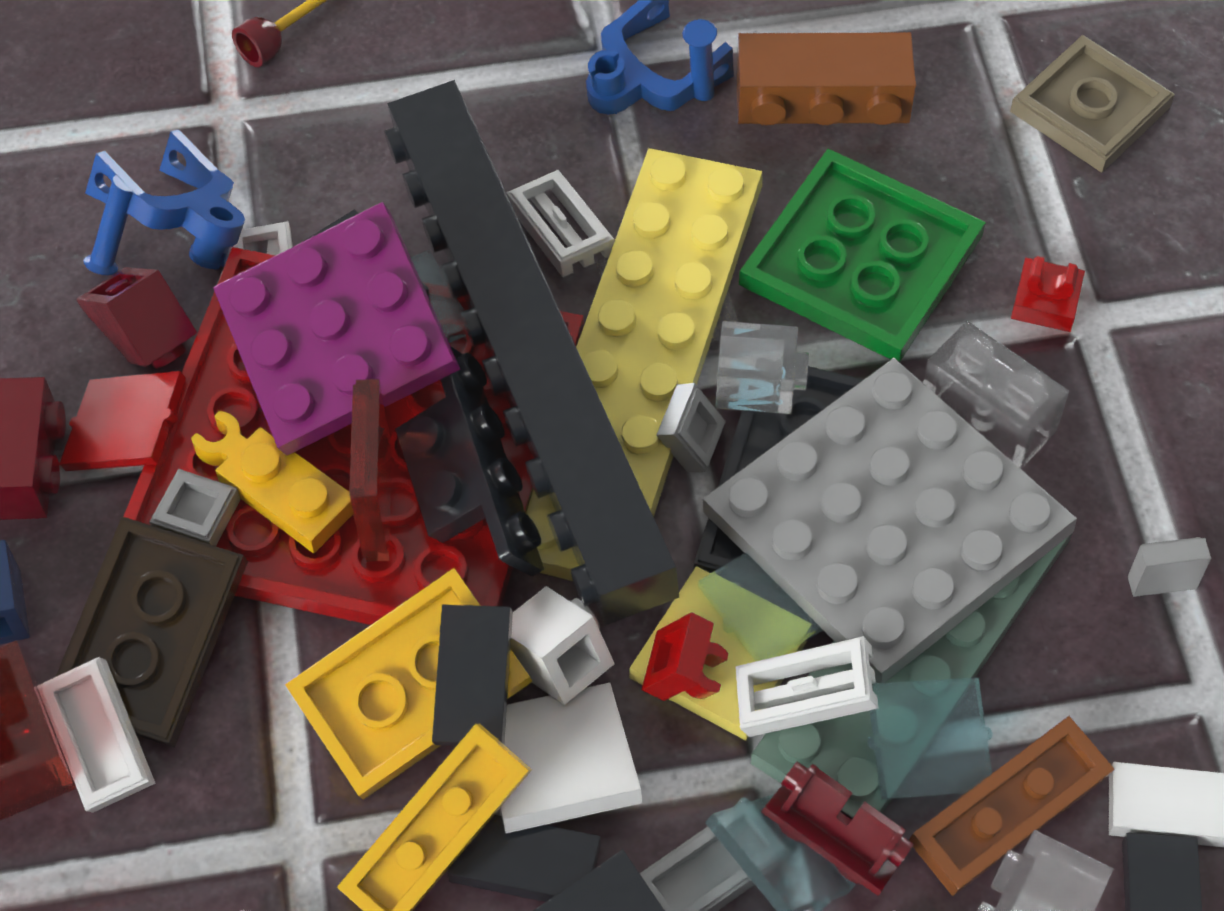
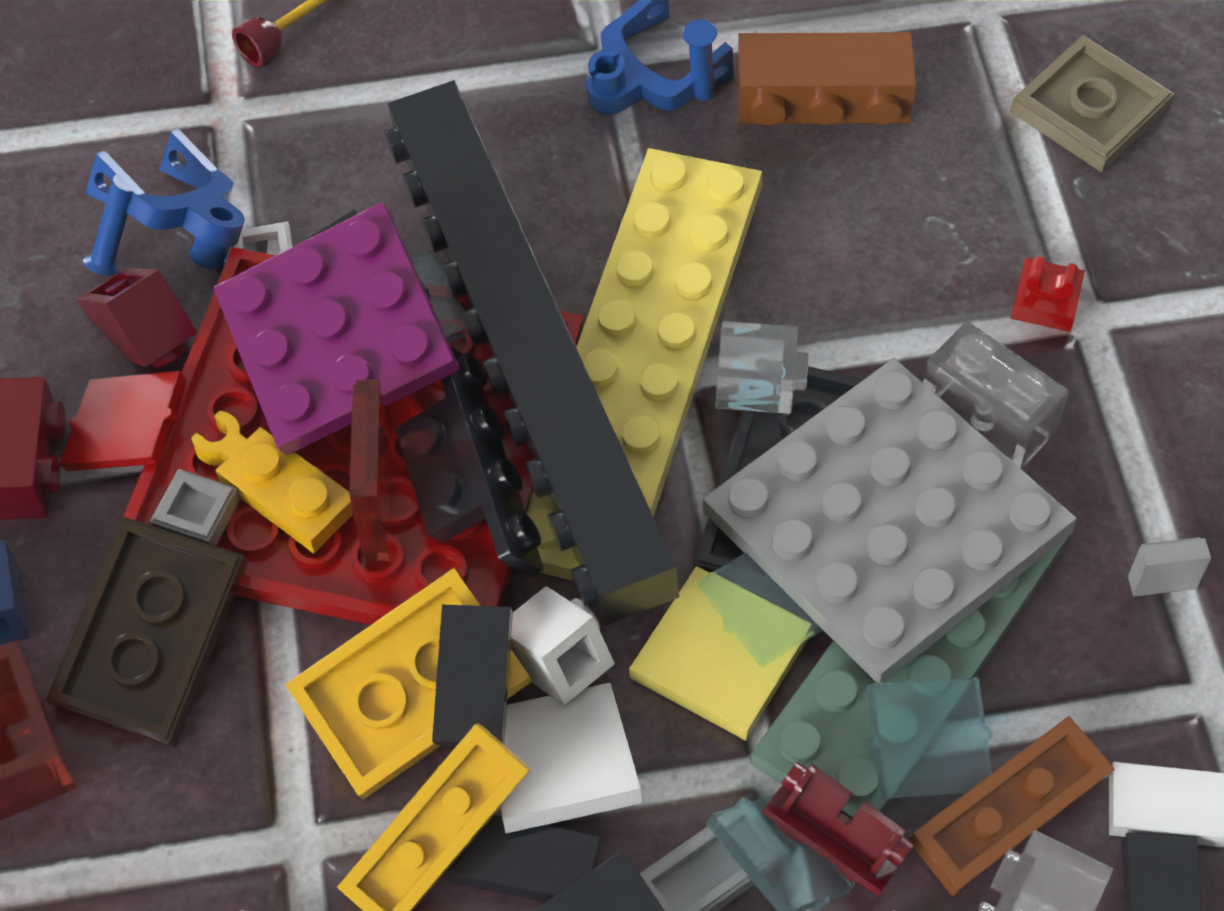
white tile [37,657,156,813] -> none
white tile [506,170,614,277] -> none
red tile [641,612,728,701] -> none
light grey tile [656,383,726,473] -> none
white tile [736,636,879,737] -> none
green plate [739,149,986,363] -> none

